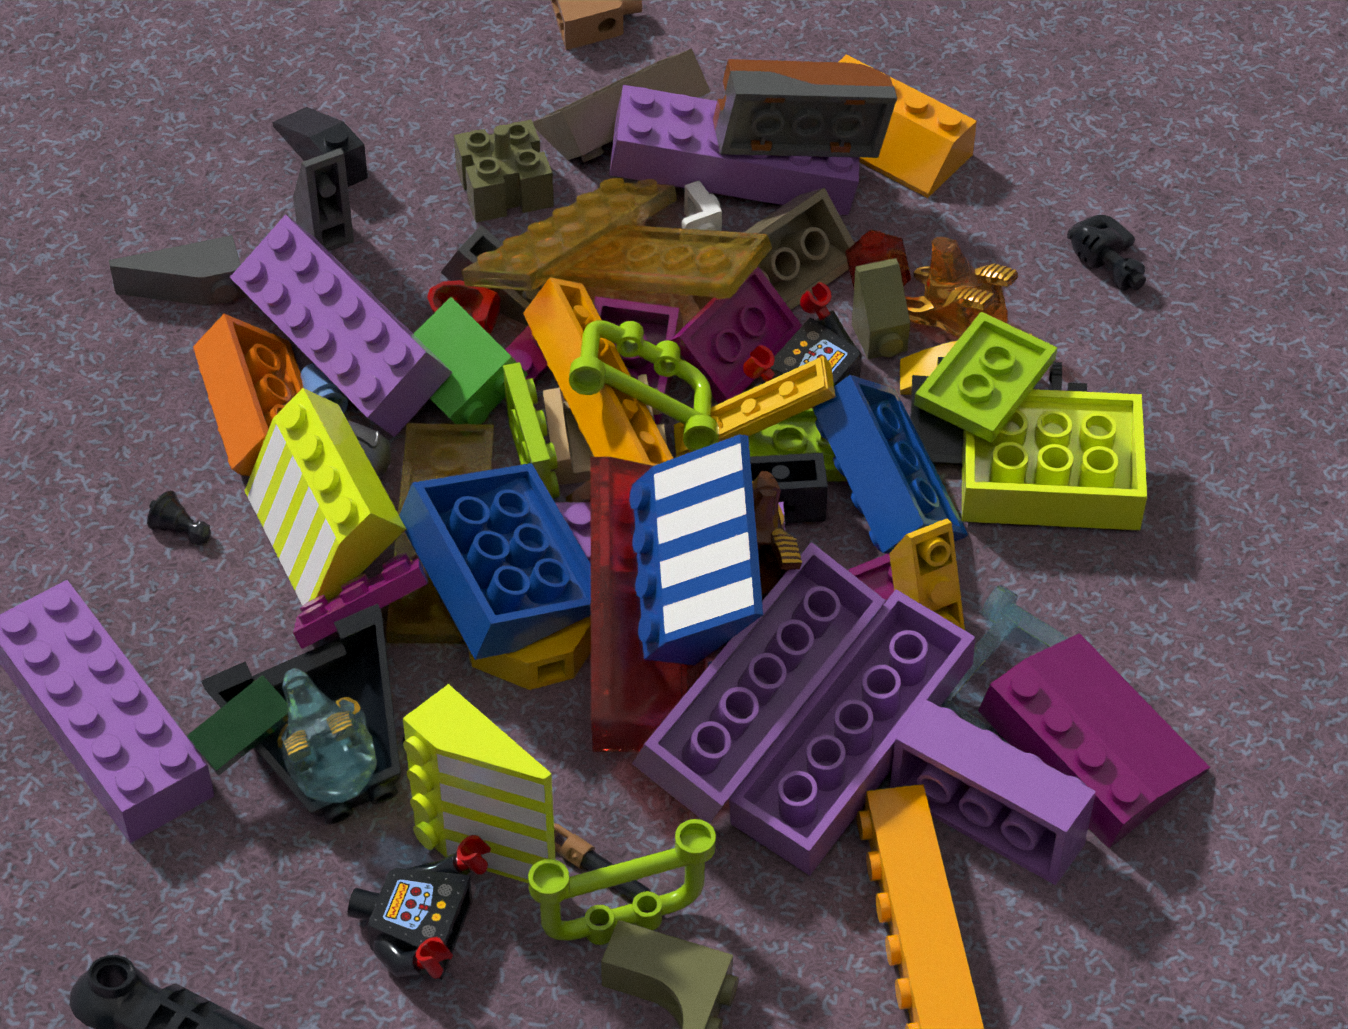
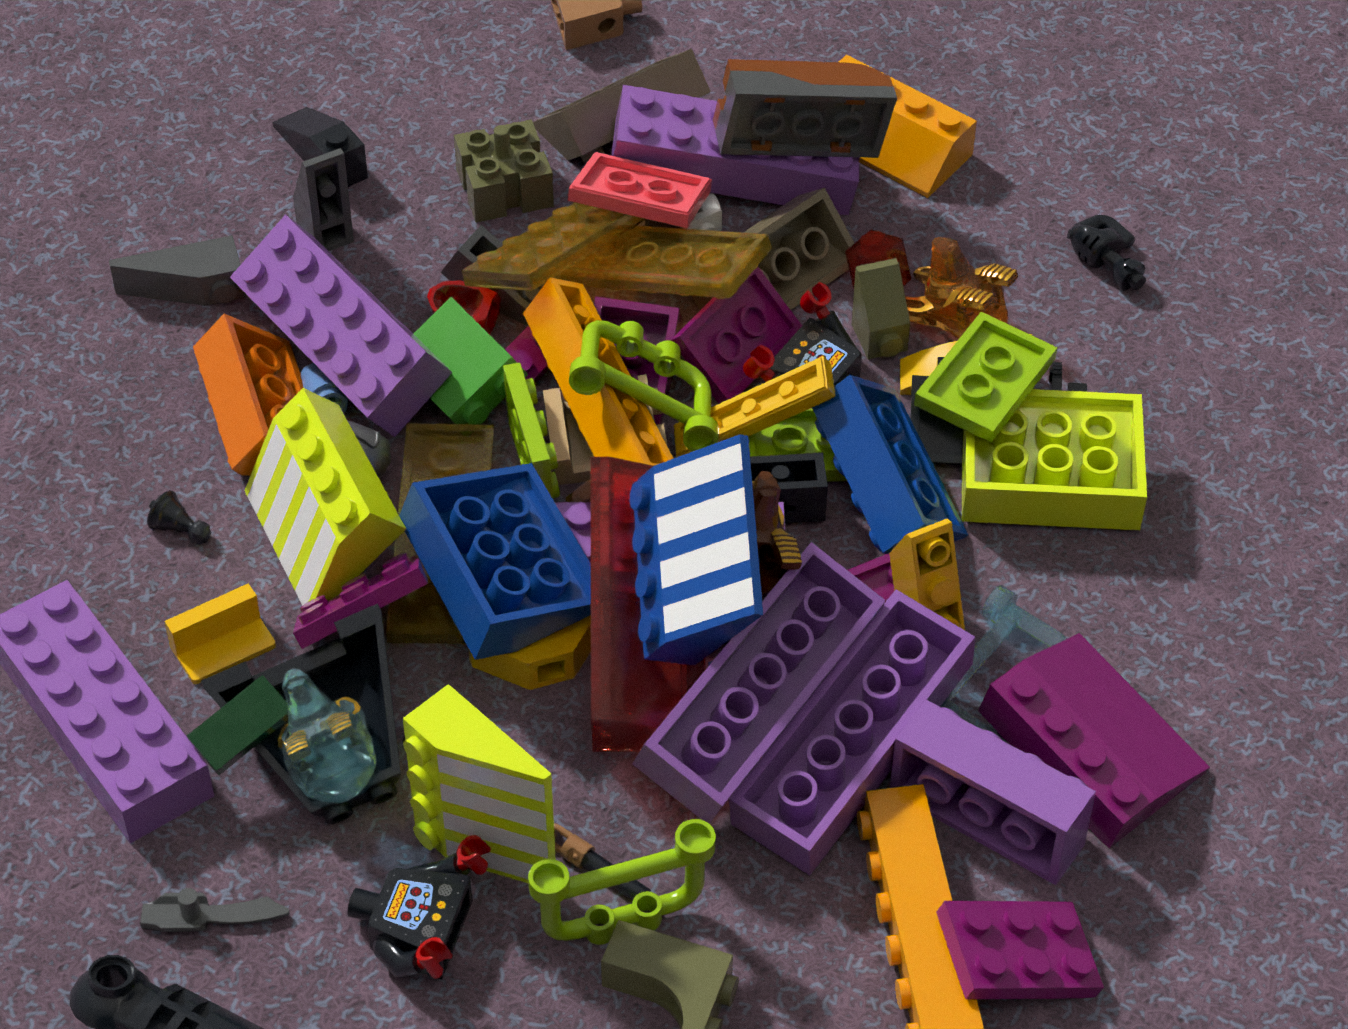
none -> dark grey piece [140,888,290,932]
none -> yellow panel [164,583,276,684]
none -> coral tile [568,152,712,228]
none -> magenta plate [936,901,1104,999]

